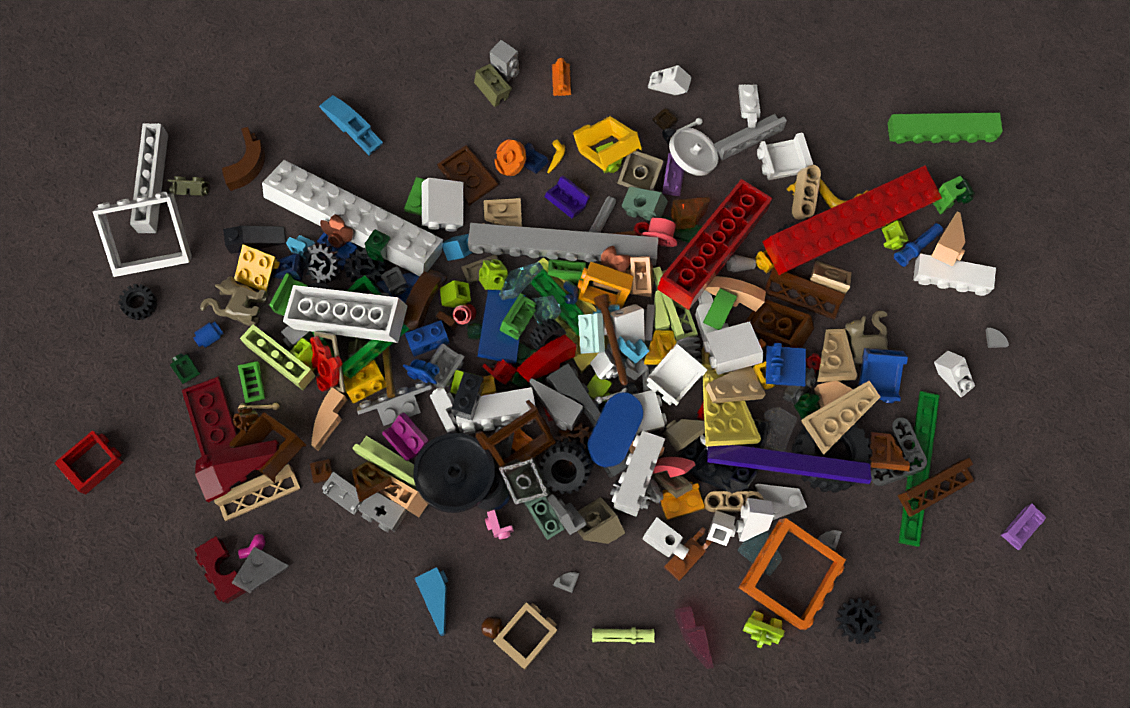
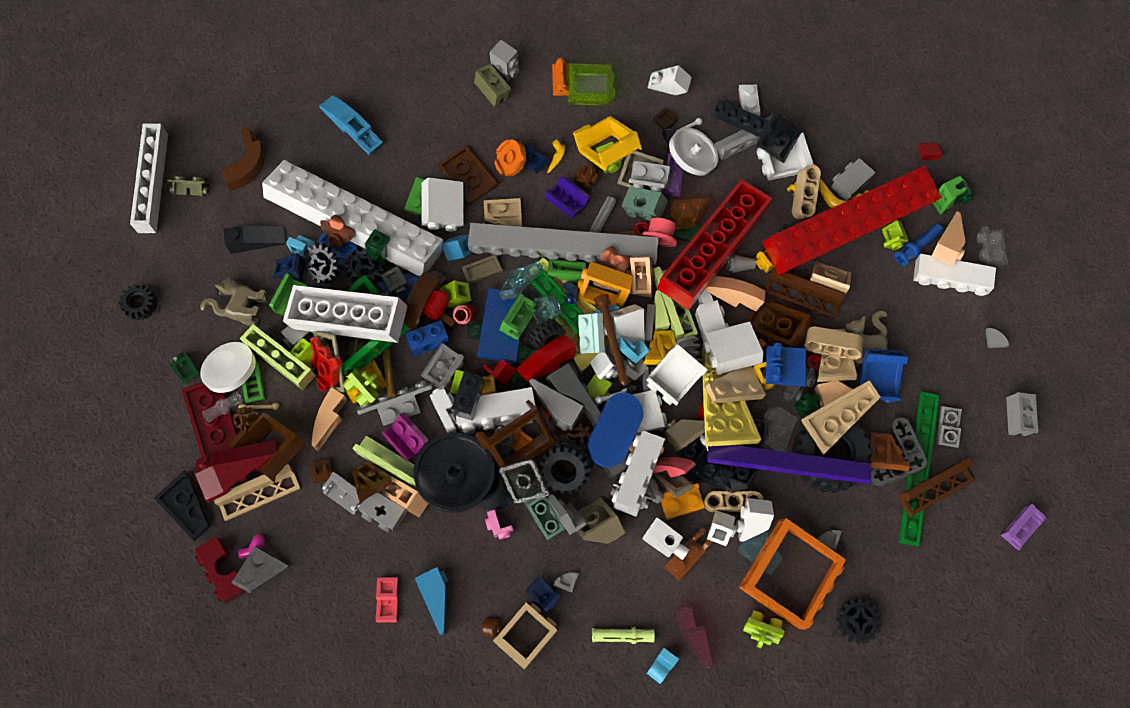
red window [54,430,123,495] -> none
white window [93,192,192,277] -> none
blue brick [193,321,224,348] -> none
yellow hinge [234,245,279,292] -> none
blue hinge [403,359,440,384] -> none
lime brick [479,259,508,290] -> none
bright green slope [703,288,737,330] -> none
white wing [755,484,807,520] -> none
bright green brick [888,113,1003,144] -> none
white slope [934,351,975,398] -> none
none -> black wing [154,470,210,541]
none -> white piece [200,342,256,393]
none -> clear pin [202,392,243,422]
none -> lime hips [343,369,379,406]
none -> coral slope [376,577,398,623]
none -> red brick [424,290,450,319]
none -> dark blue bracket [525,576,560,612]
none -> clear neon green window [567,63,616,105]
none -> reddish brown gear [575,165,598,188]
none -> light grey bracket [629,161,671,192]
none -> medium azure leg [647,648,679,684]
none -> black bracket [710,99,802,163]
none -> tan beam [805,327,864,360]
none -> light grey brick [831,158,876,201]
none -> red slope [919,143,942,160]
none -> light grey slope [938,406,962,448]
none -> clear bracket [977,226,1008,266]
none -> light grey hinge [1006,392,1038,436]

